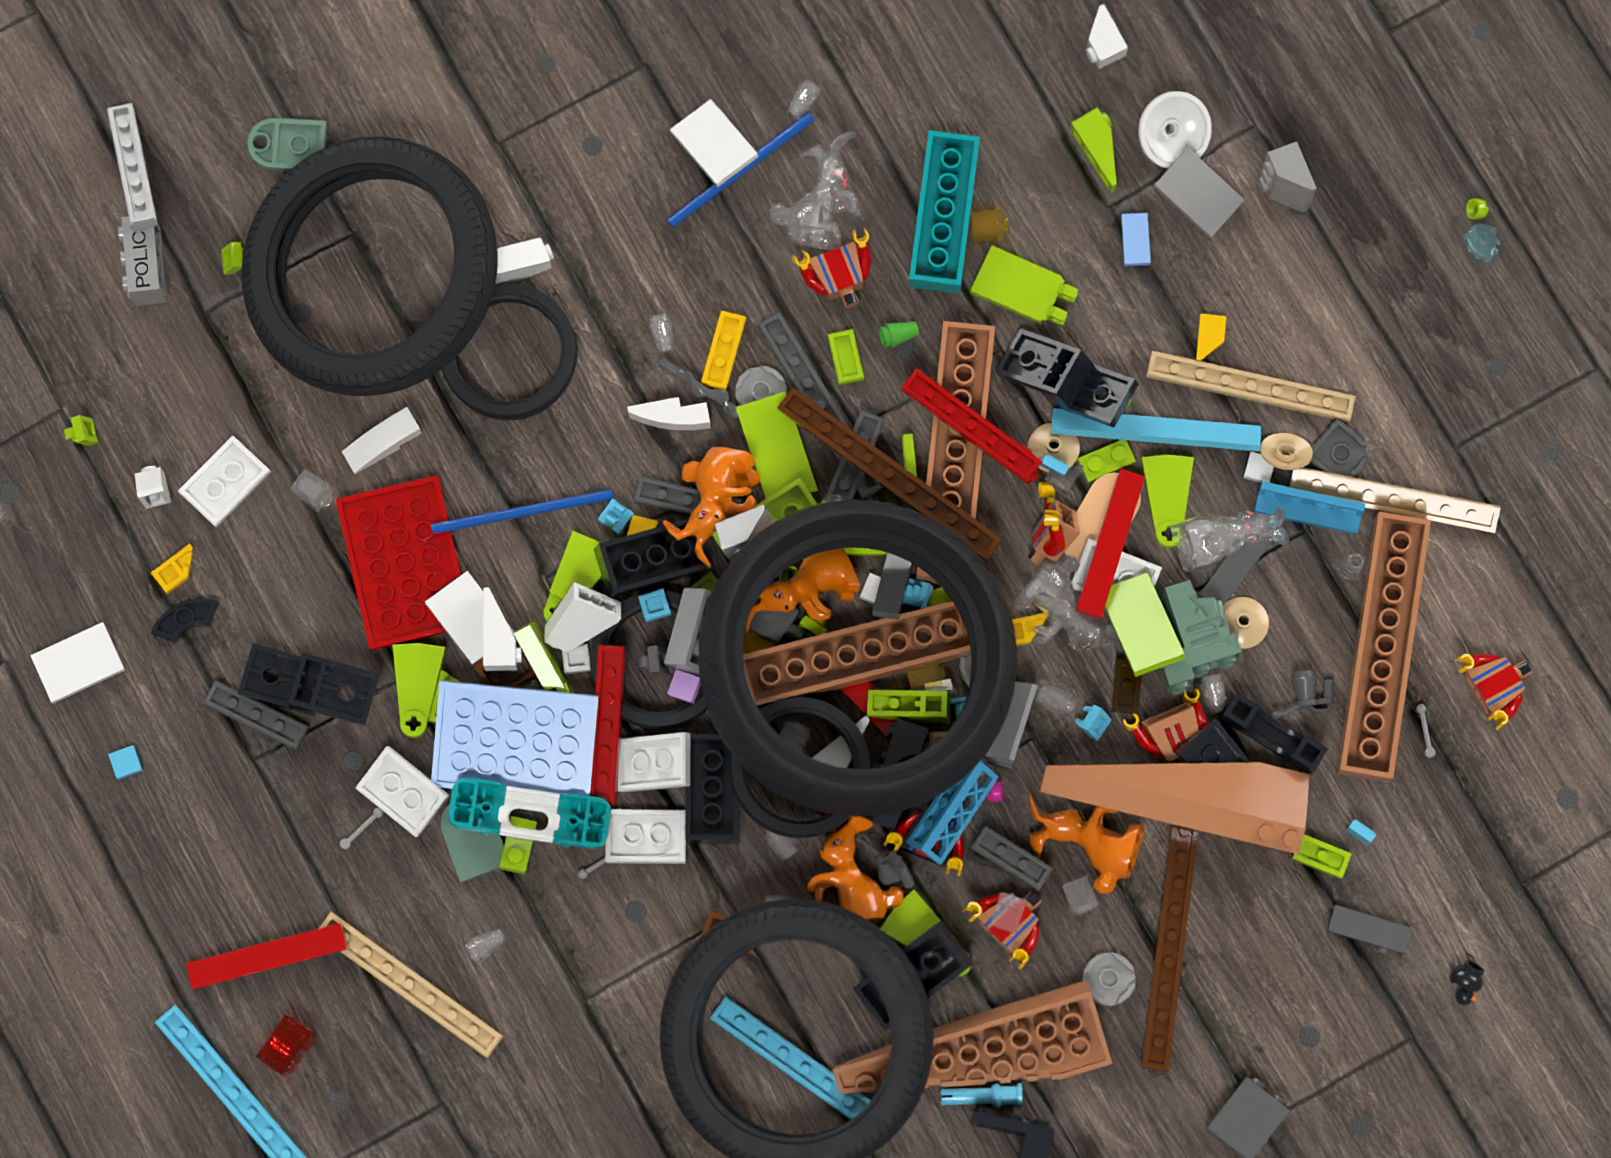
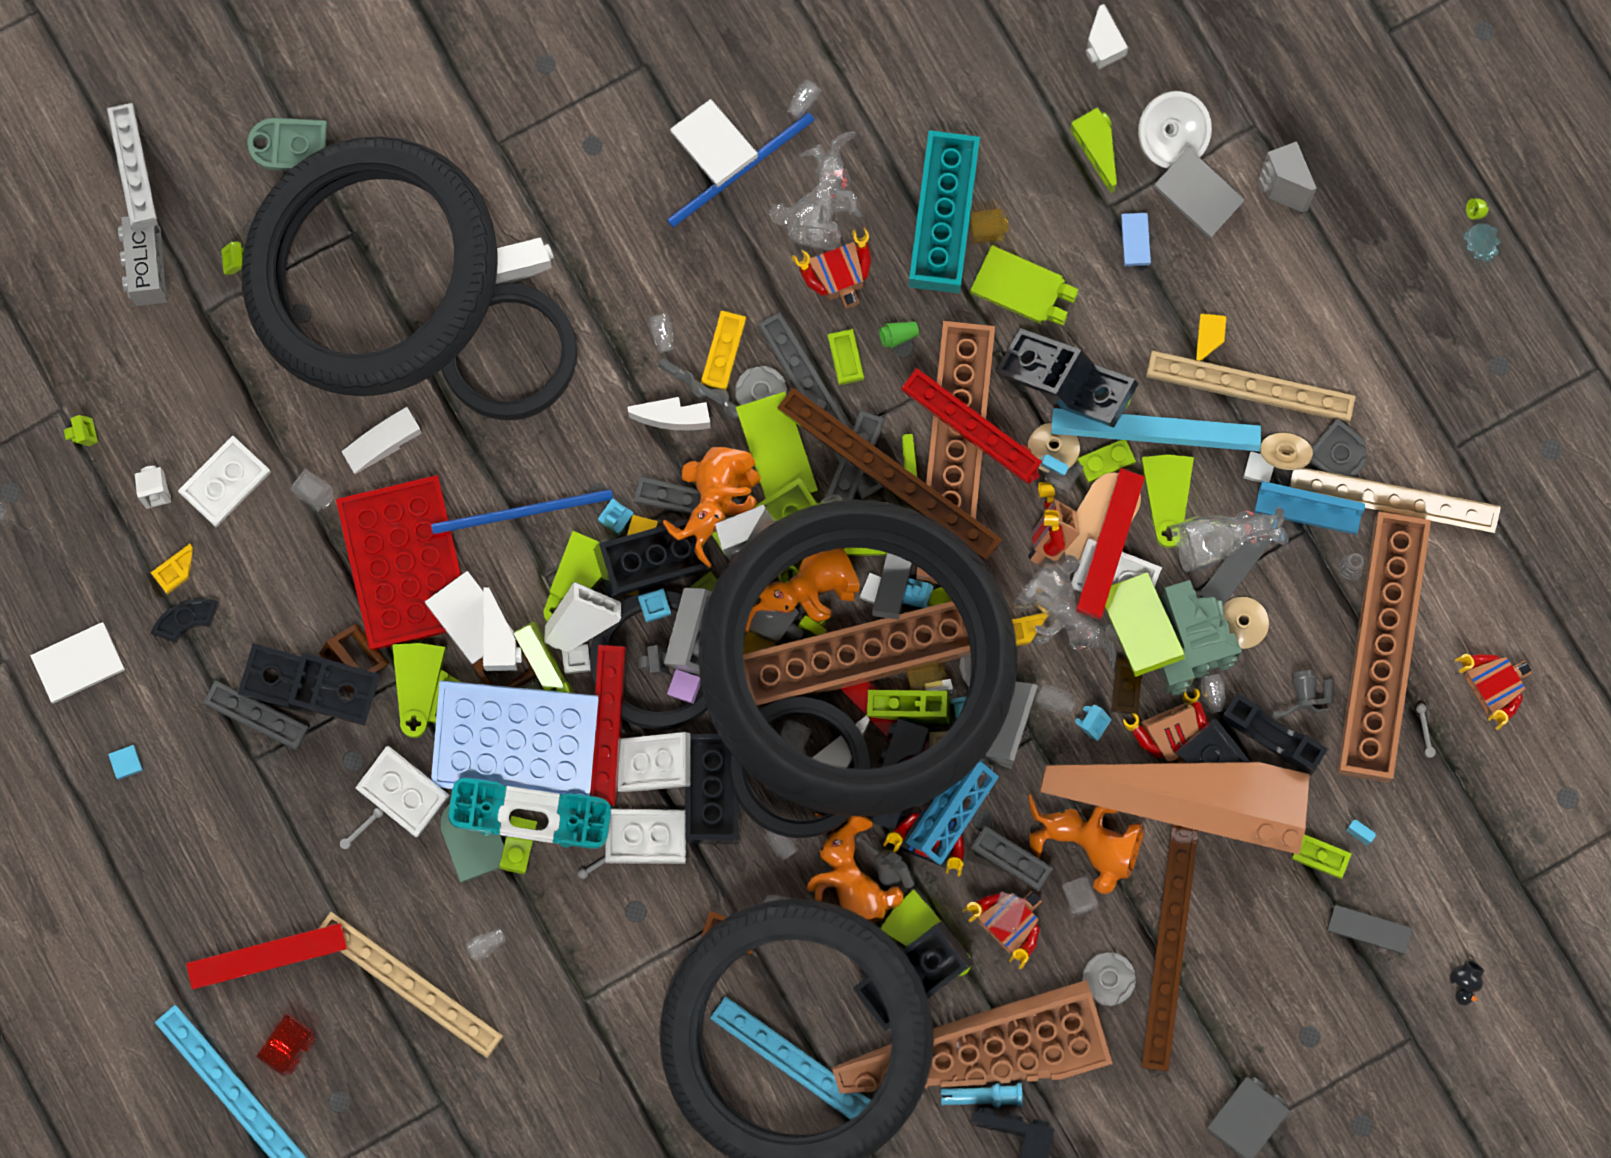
dark pink hinge [986,781,1004,802] -> none
none -> reddish brown tile [319,624,389,693]

